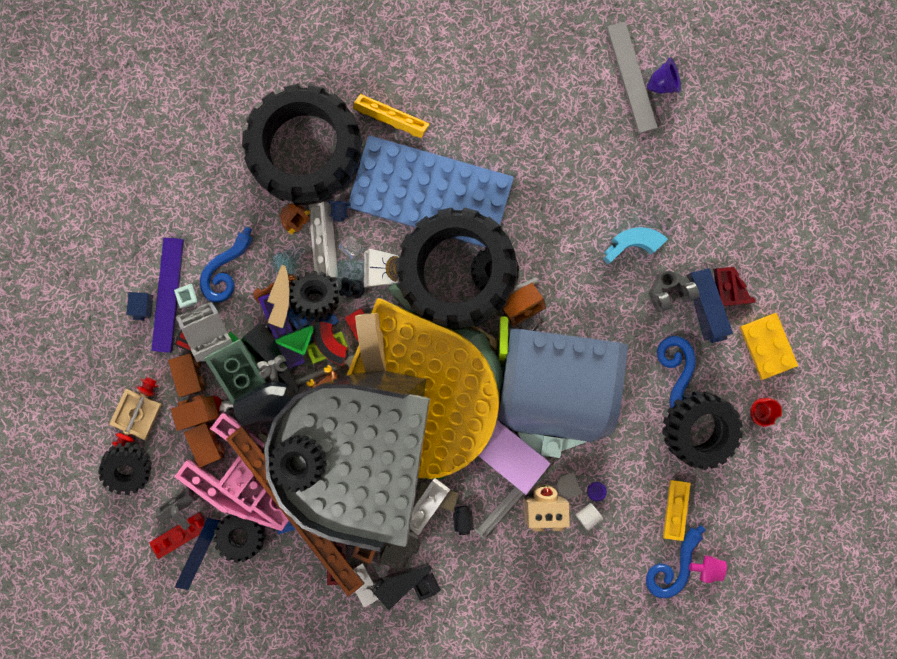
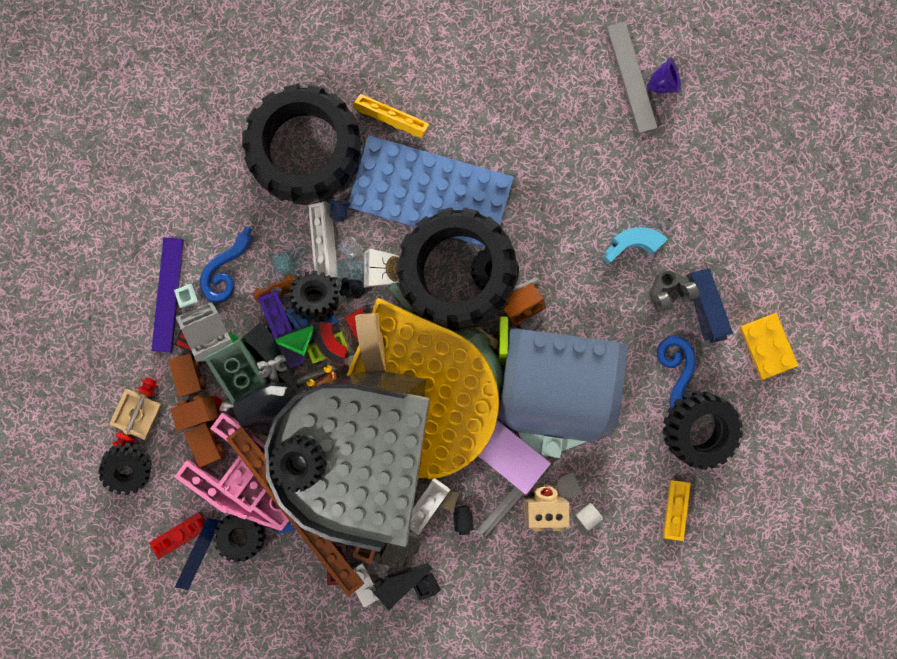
dark blue brick [126,292,153,321] -> none
dark grey plate [156,487,194,530] -> none
tan slope [267,265,289,328] -> none
dark orange piece [279,203,310,235] -> none
dark purple tile [587,482,607,502] -> none
blue plant [646,525,706,599] -> none
dark pink piece [689,555,727,583] -> none
dark red wing [713,267,756,306] -> none
red hair [749,398,782,427] -> none

